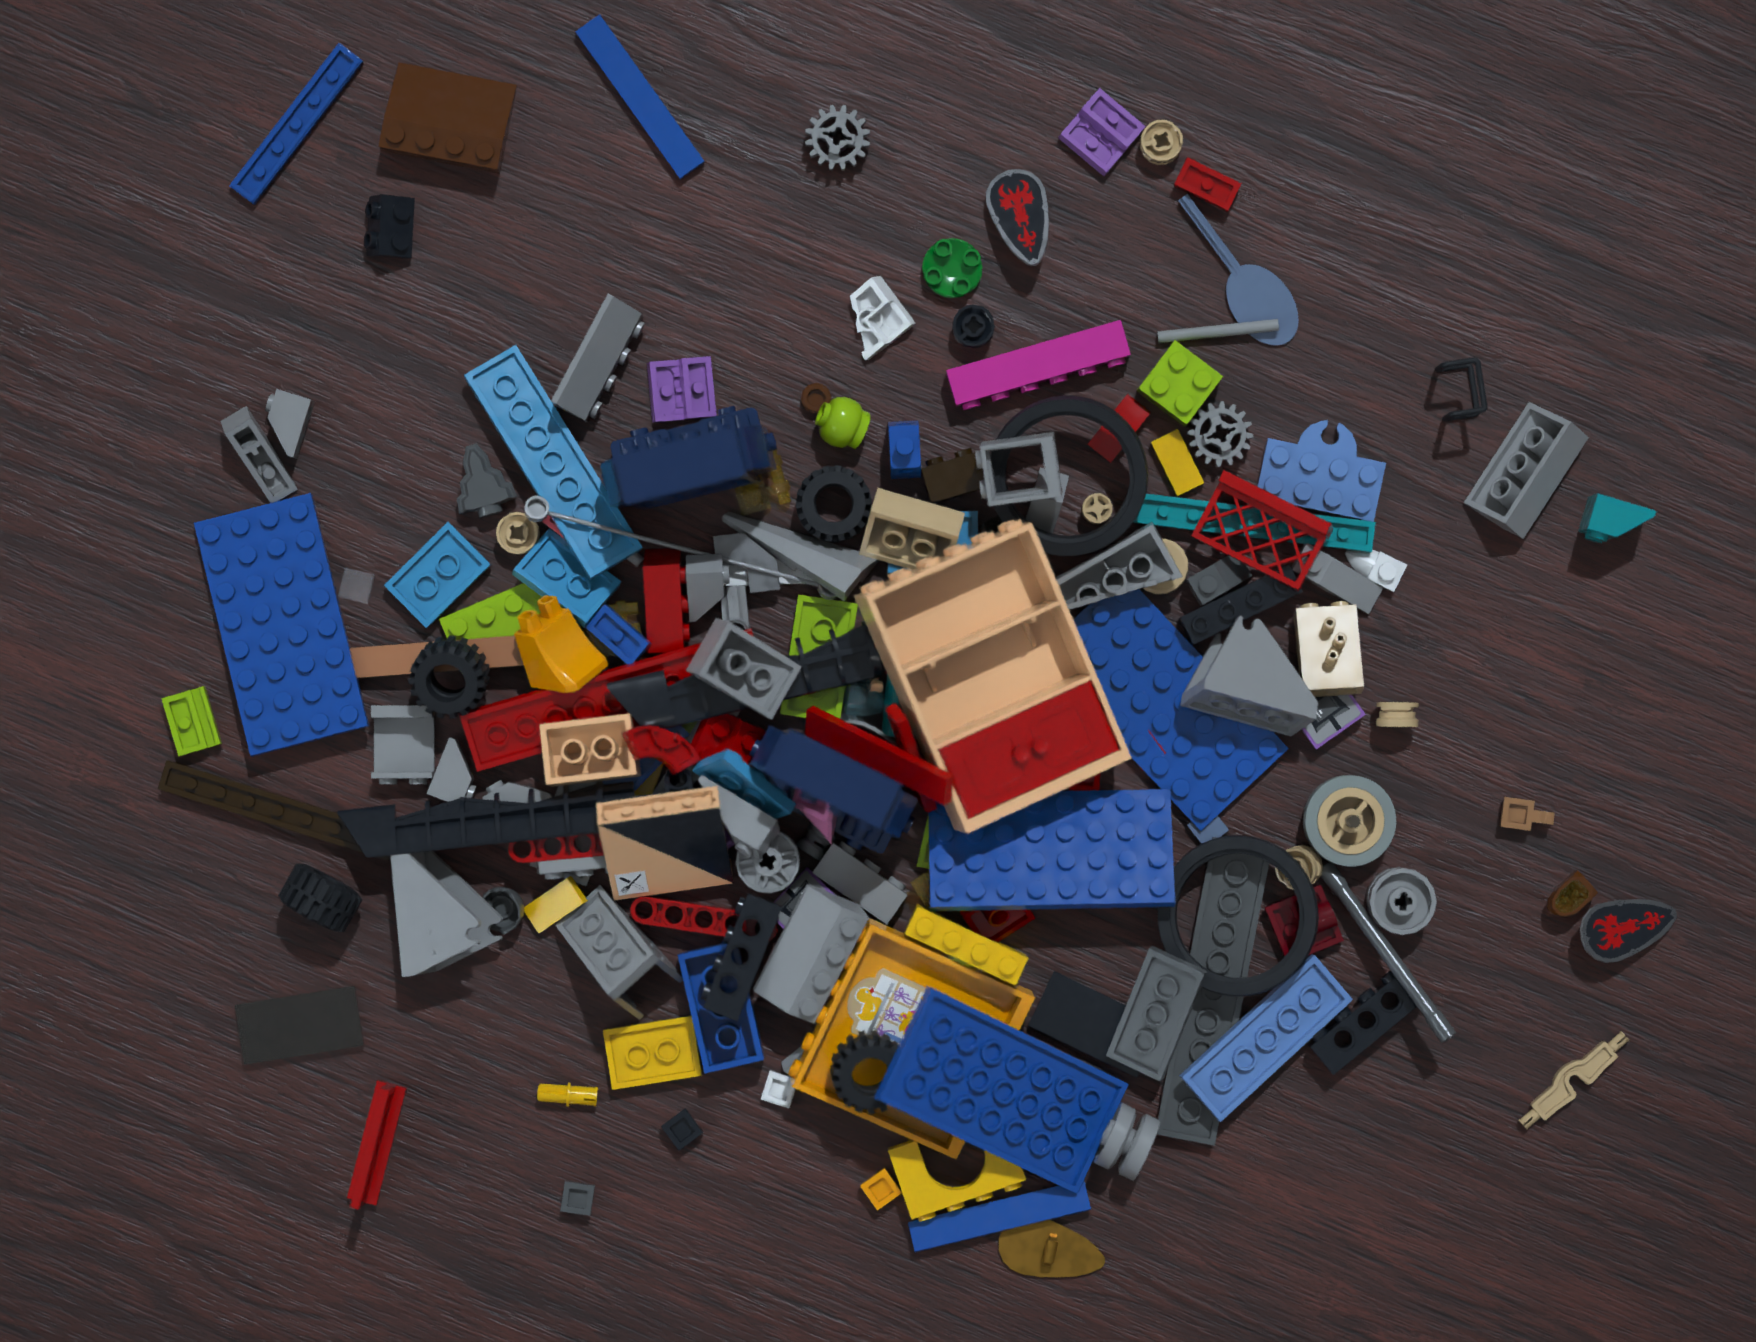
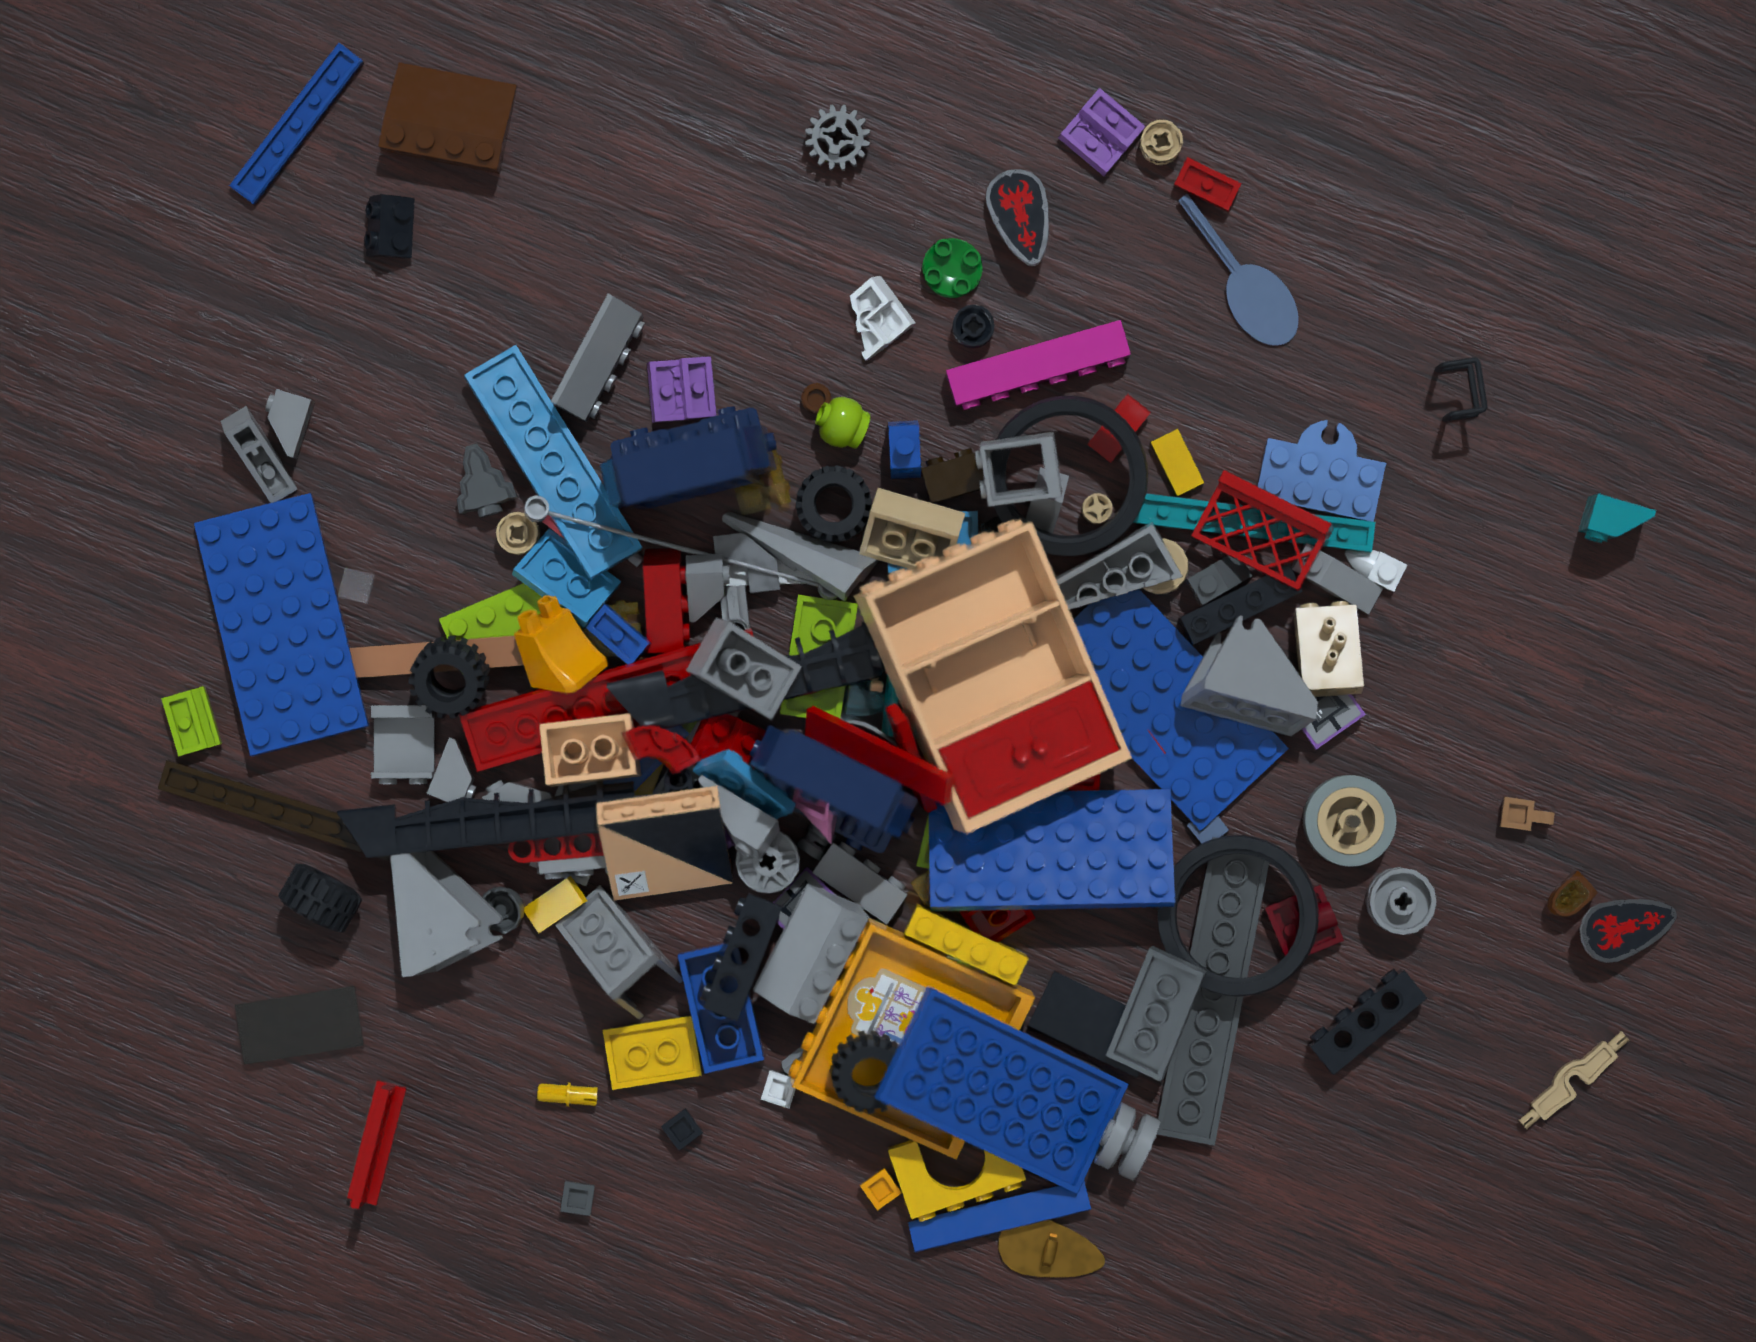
dark azure plate [384,522,491,628] -> none
blue tile [575,14,705,180] -> none
red beam [630,896,778,941] -> none
lime brick [1137,340,1223,427] -> none
light grey bar [1157,319,1279,343] -> none
medium blue plate [1179,954,1353,1122] -> none
light grey gear [1187,401,1253,468] -> none
tan wheel [1275,845,1323,890] -> none
dark grey piece [1321,862,1457,1044] -> none
tan wheel [1376,702,1419,727] -> none
light grey slope [1464,402,1589,539] -> none

